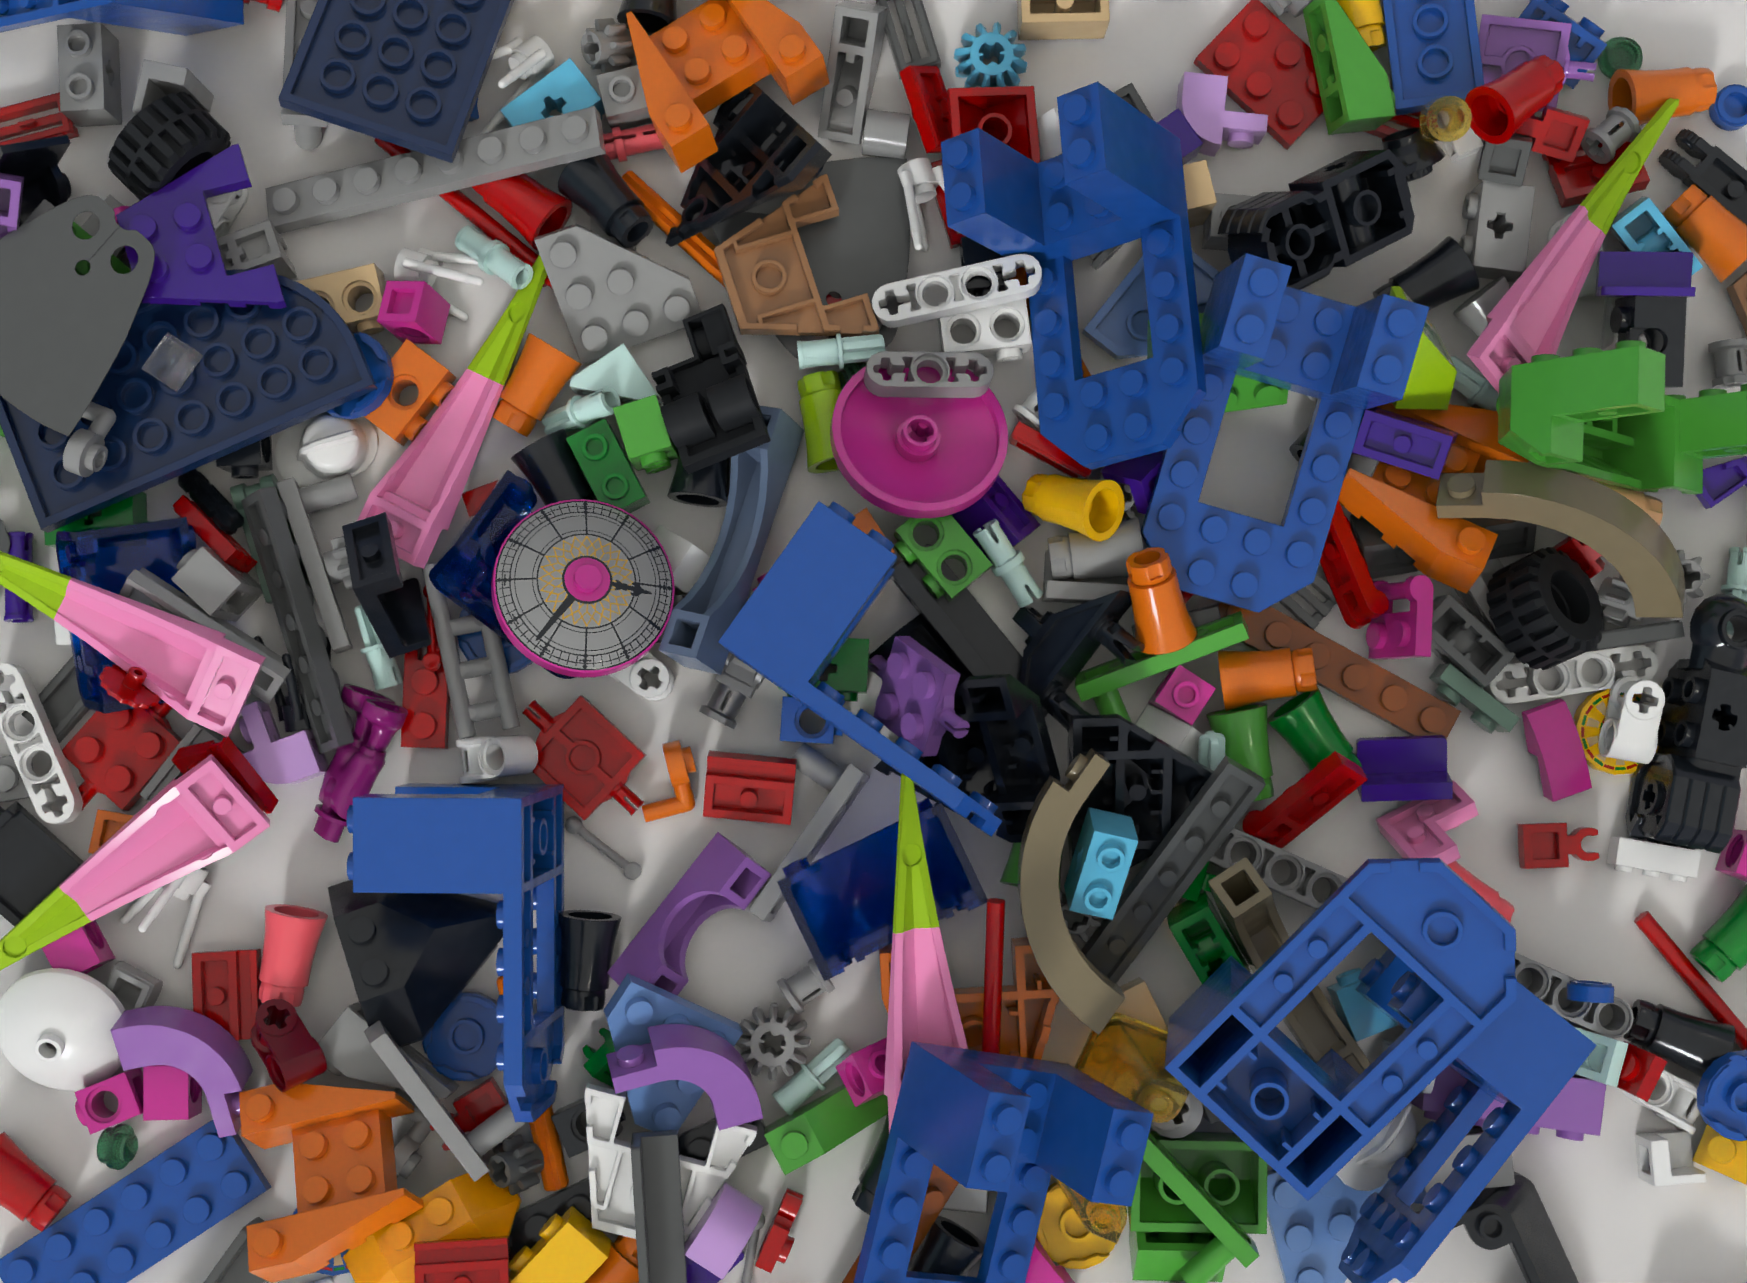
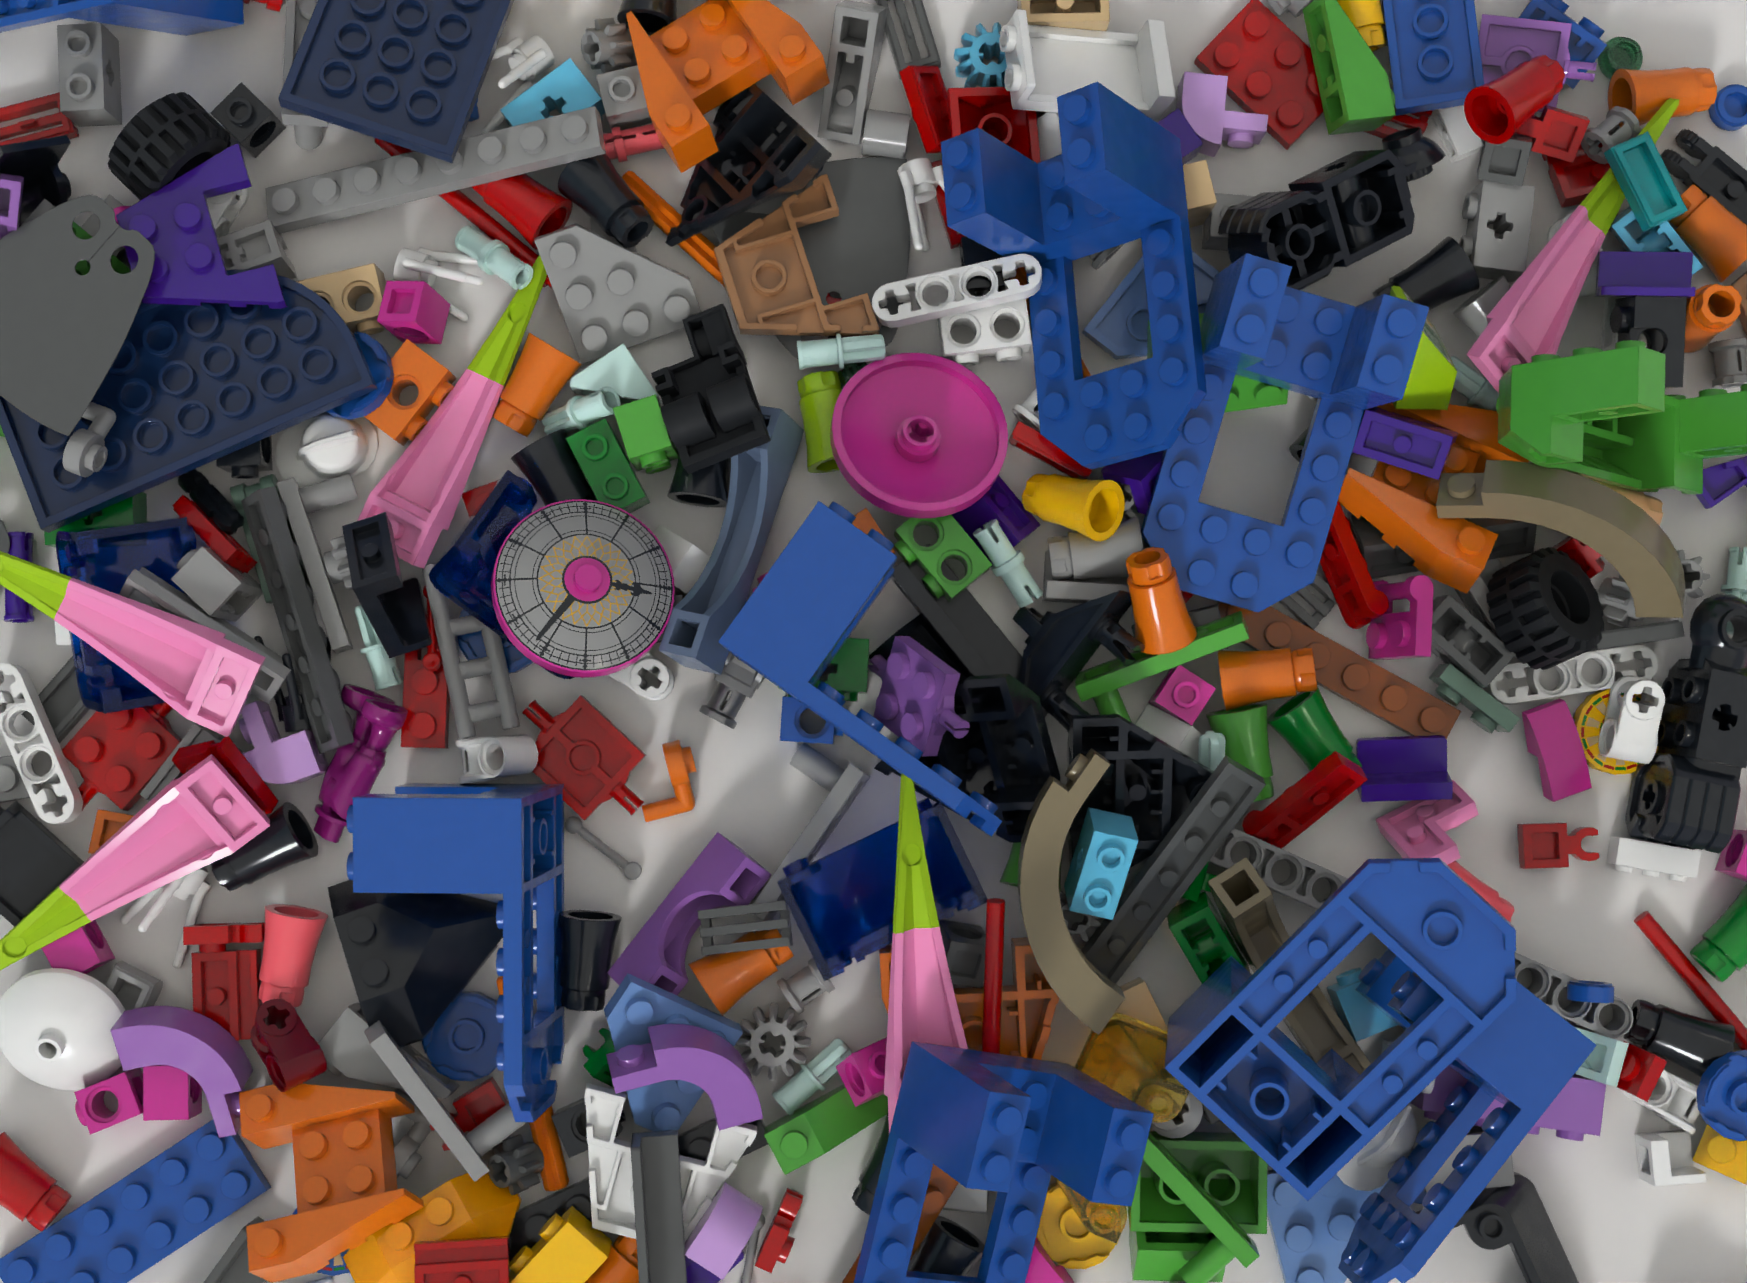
clear green plate [97,1124,138,1170] -> none
red piece [99,664,161,709] -> none
light grey panel [132,59,214,114] -> none
clear tile [141,332,203,392] -> none
red plate [703,750,797,825] -> none
light grey beam [864,351,994,398] -> none
clear yellow brick [1419,96,1472,142] -> none
none -> red plate [183,922,265,953]
none -> black brick [210,82,286,158]
none -> black plant [211,802,318,891]
none -> orange plant [688,929,794,1016]
none -> dark grey tile [698,900,793,956]
none -> dark grey brick [939,919,986,989]
none -> white panel [999,9,1176,120]
none -> teal tile [1604,131,1688,232]
none -> orange plant [1684,284,1742,353]

